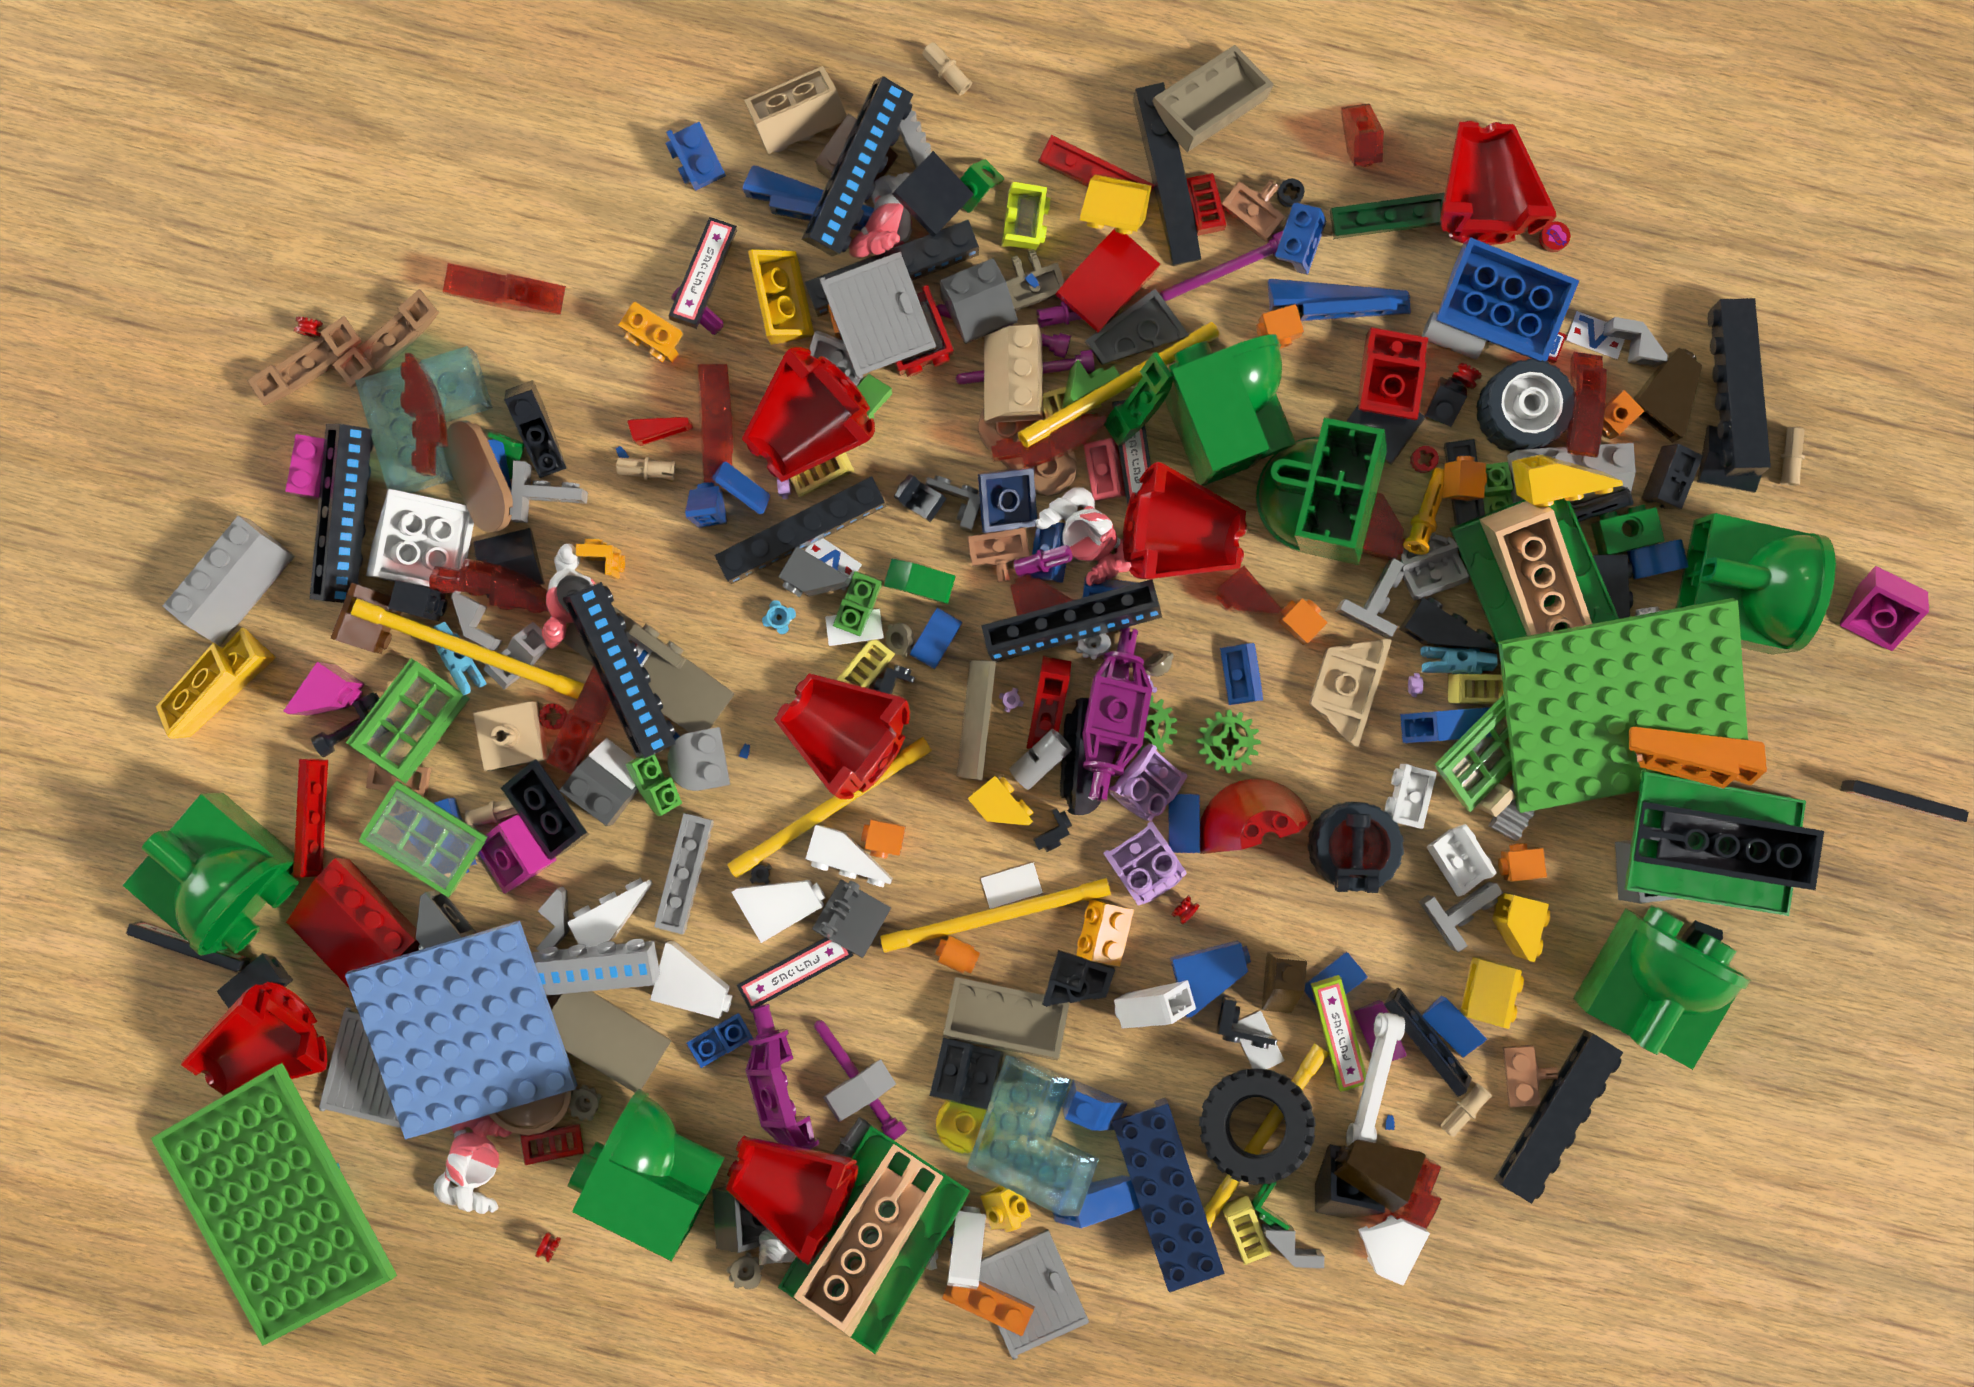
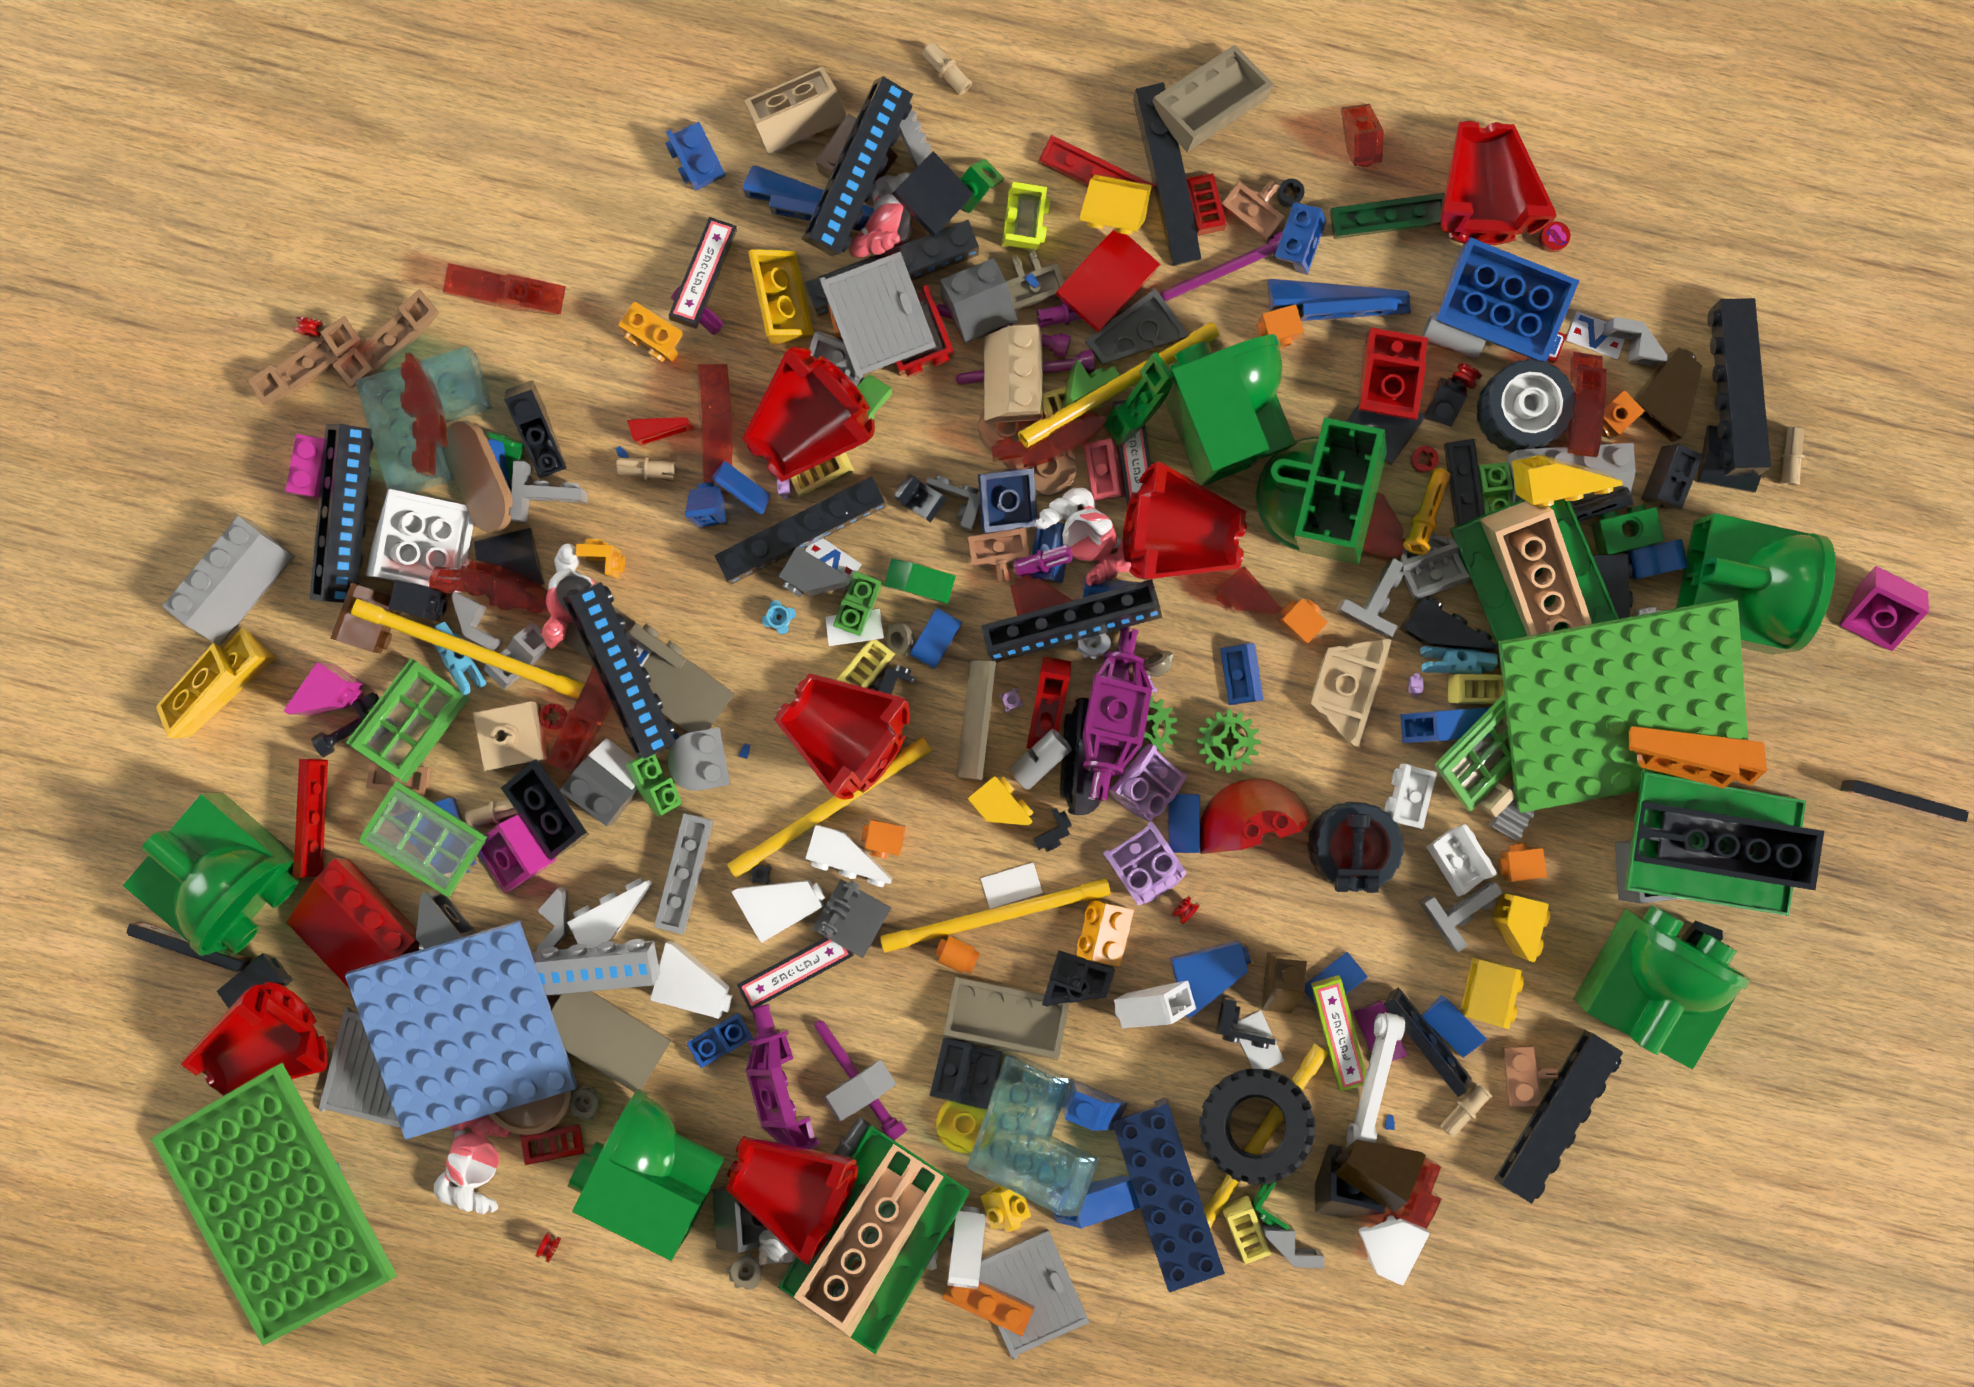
orange brick [1443,456,1487,501] -> none

